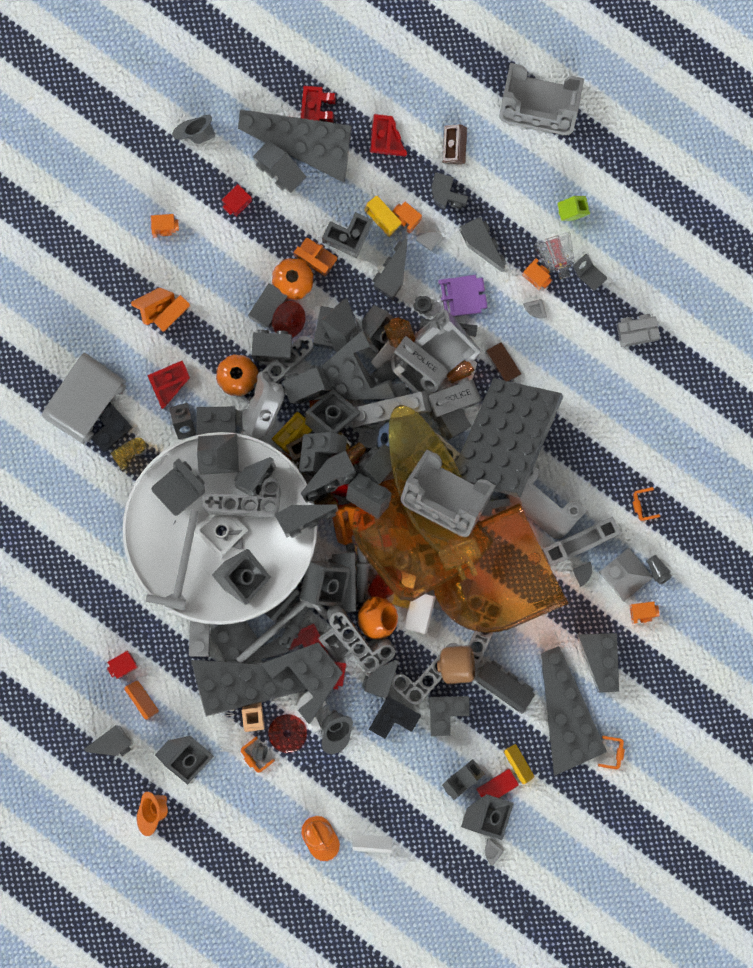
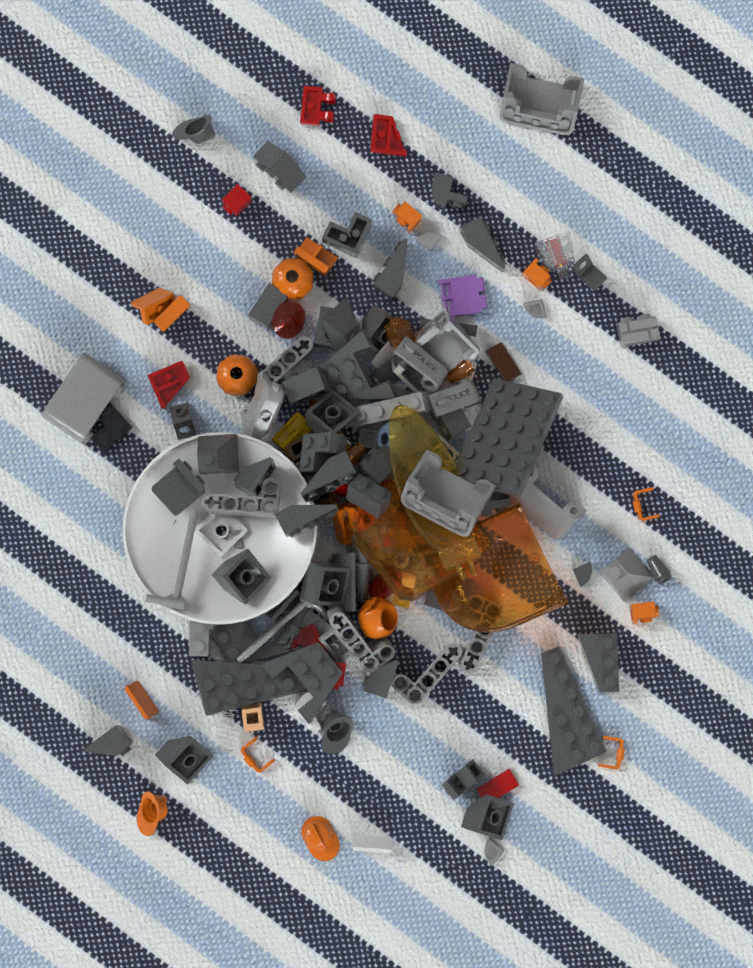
red brick [107,650,139,679] -> none
clear yellow leg [111,438,147,471] -> none
orange brick [151,214,179,238] -> none
dark grey brick [197,406,237,435] -> none
dark grey wing [238,109,352,182] -> none
dark grey brick [252,330,292,362] -> none
dark grey plate [252,743,268,762] -> none
clear red dish [268,714,307,753] -> none
yellow slope [364,196,401,237] -> none
black plate [369,696,421,739] -> none
white slope [404,591,436,634] -> none
dark grey plate [414,296,432,314] -> none
dark grey brick [430,696,470,736] -> none
medium nougat head [437,645,475,684] -> none
reddish brown slope [442,124,467,164] -> none
dark grey slope [474,660,536,714] -> none
yellow slope [504,744,534,784] -> none
light grey arch [541,516,621,568] -> none
lime brick [557,196,590,221] -> none

